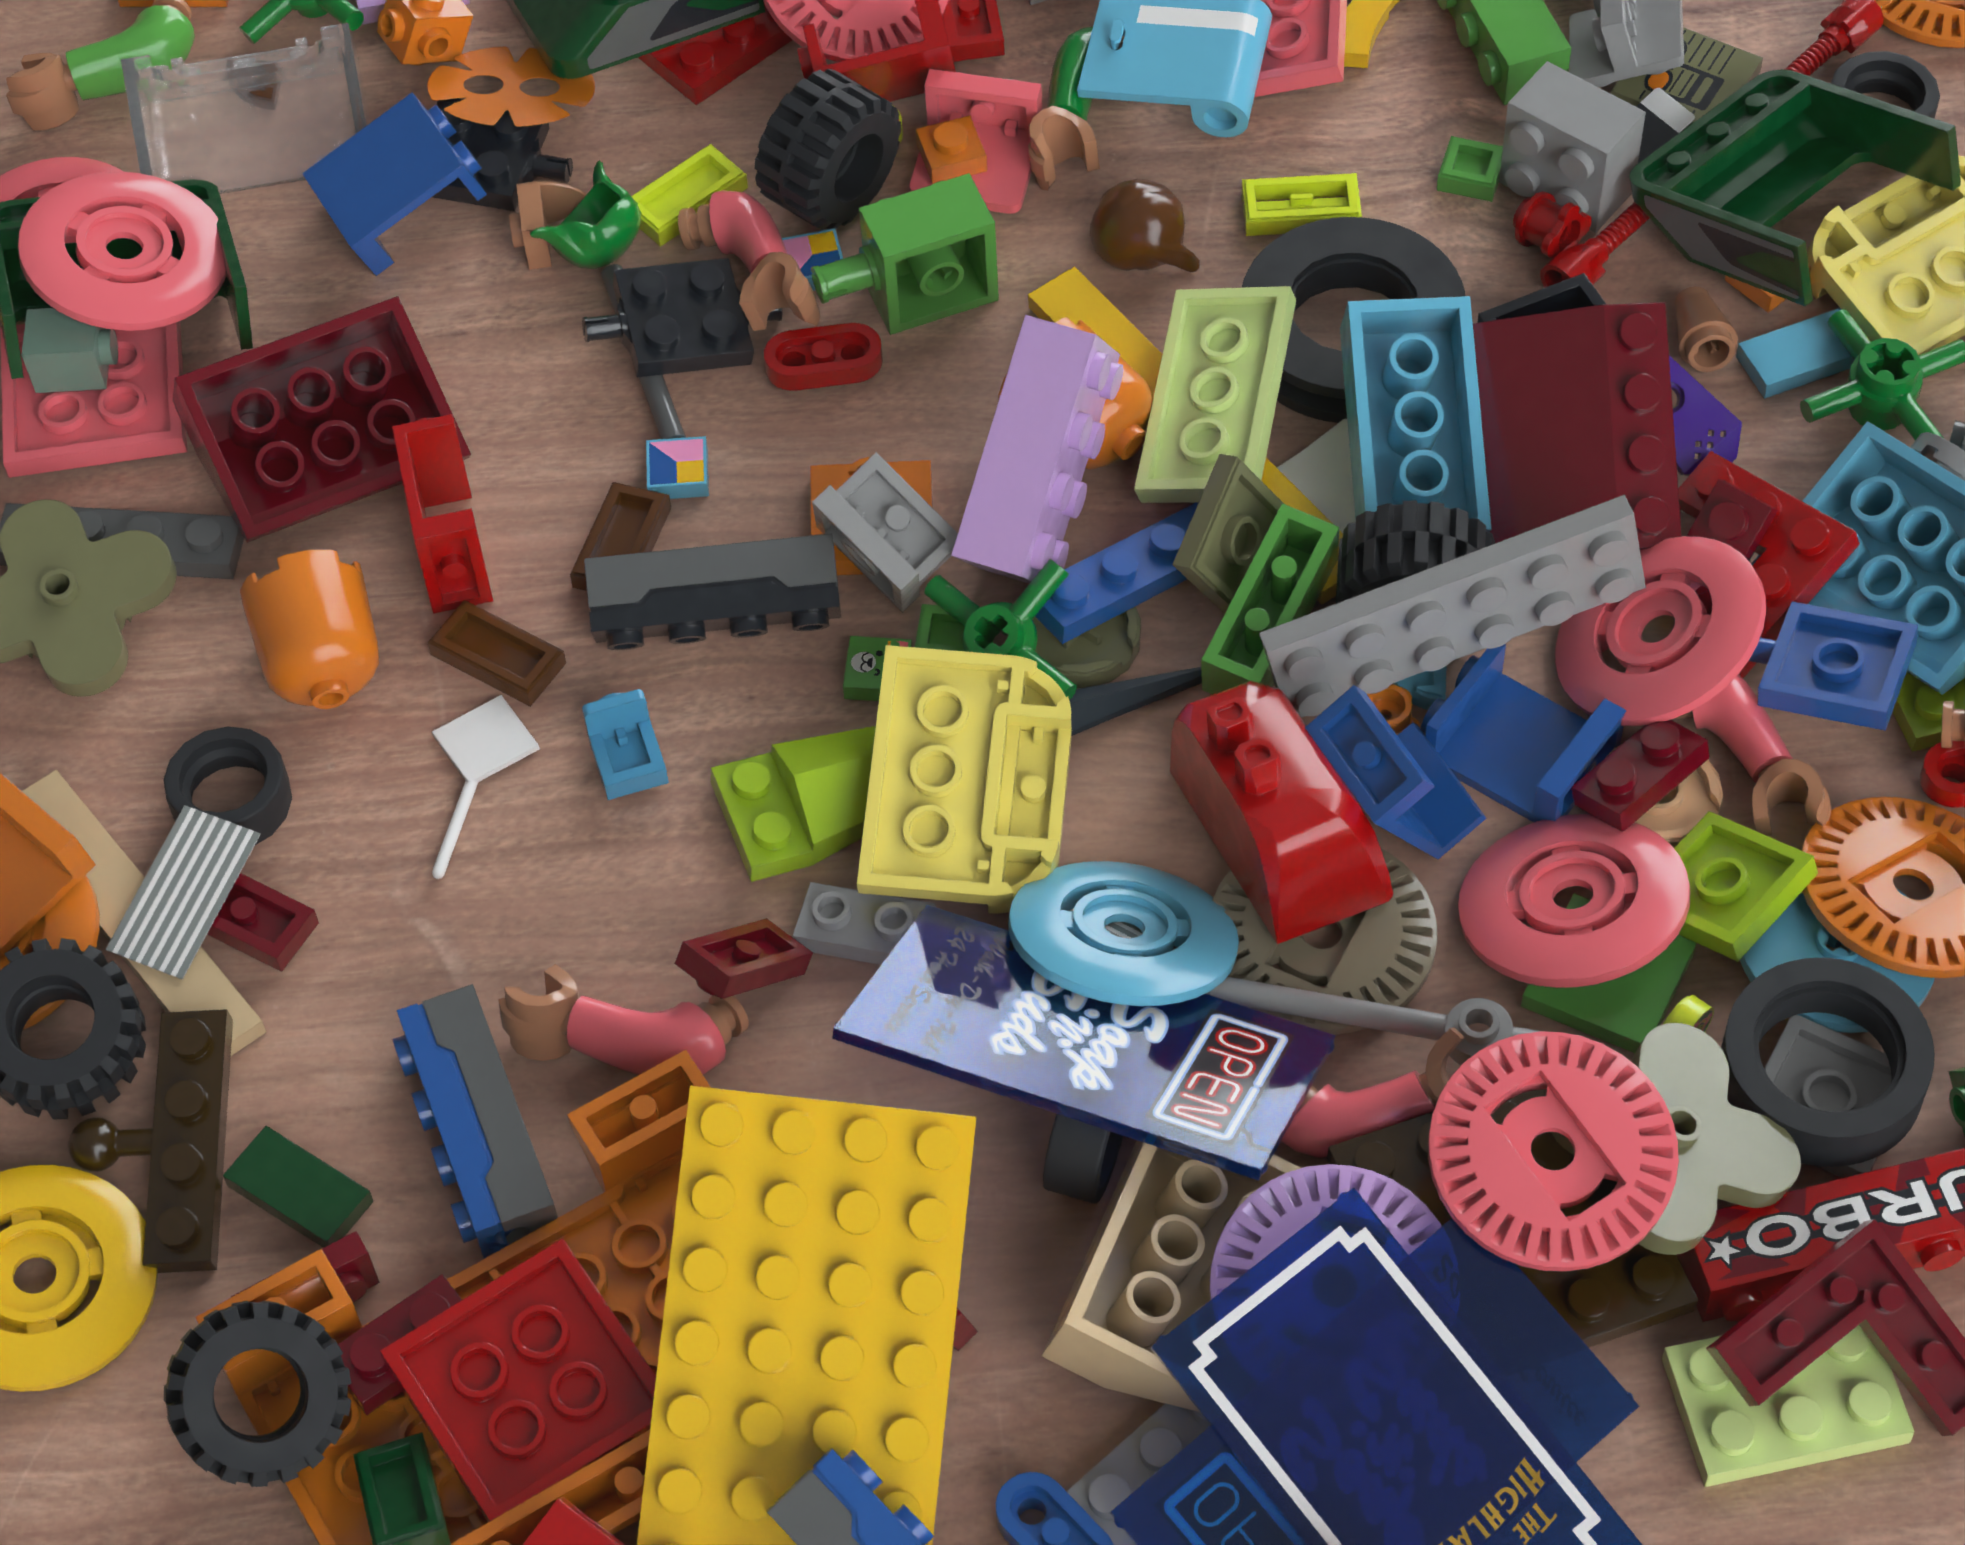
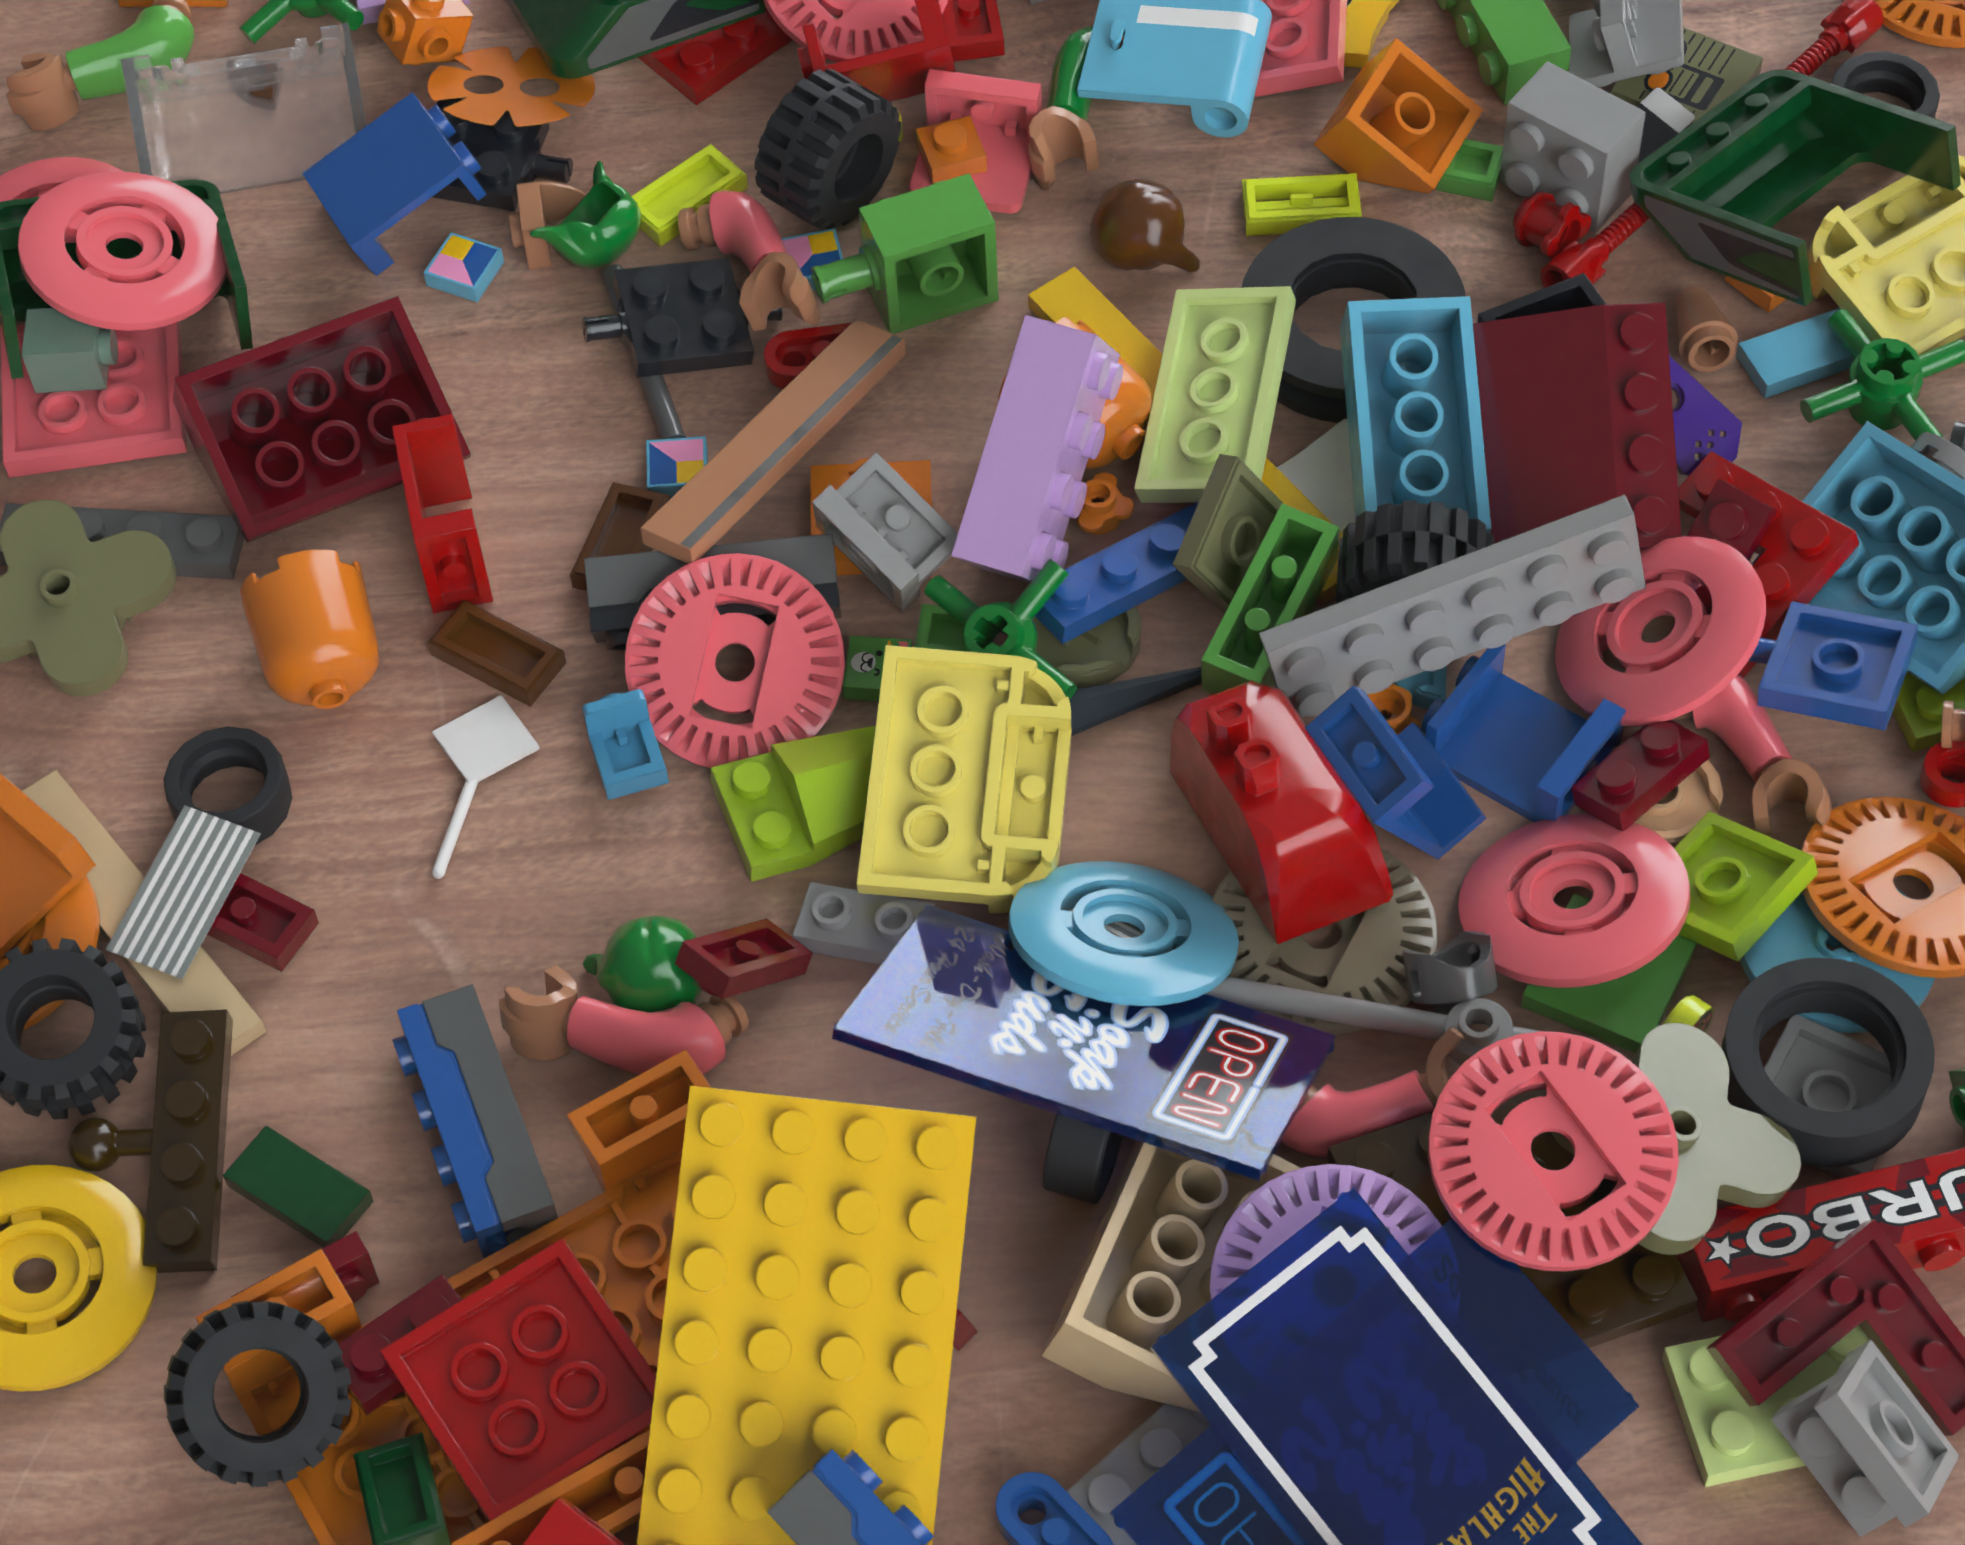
none -> tile [424,232,504,302]
none -> green hair [583,916,702,1013]
none -> coral piece [625,553,845,770]
none -> nougat tile [641,319,906,564]
none -> orange plate [1074,472,1134,535]
none -> orange slope [1313,38,1483,194]
none -> dark grey piece [1402,931,1498,1015]
none -> light grey bracket [1772,1340,1959,1537]

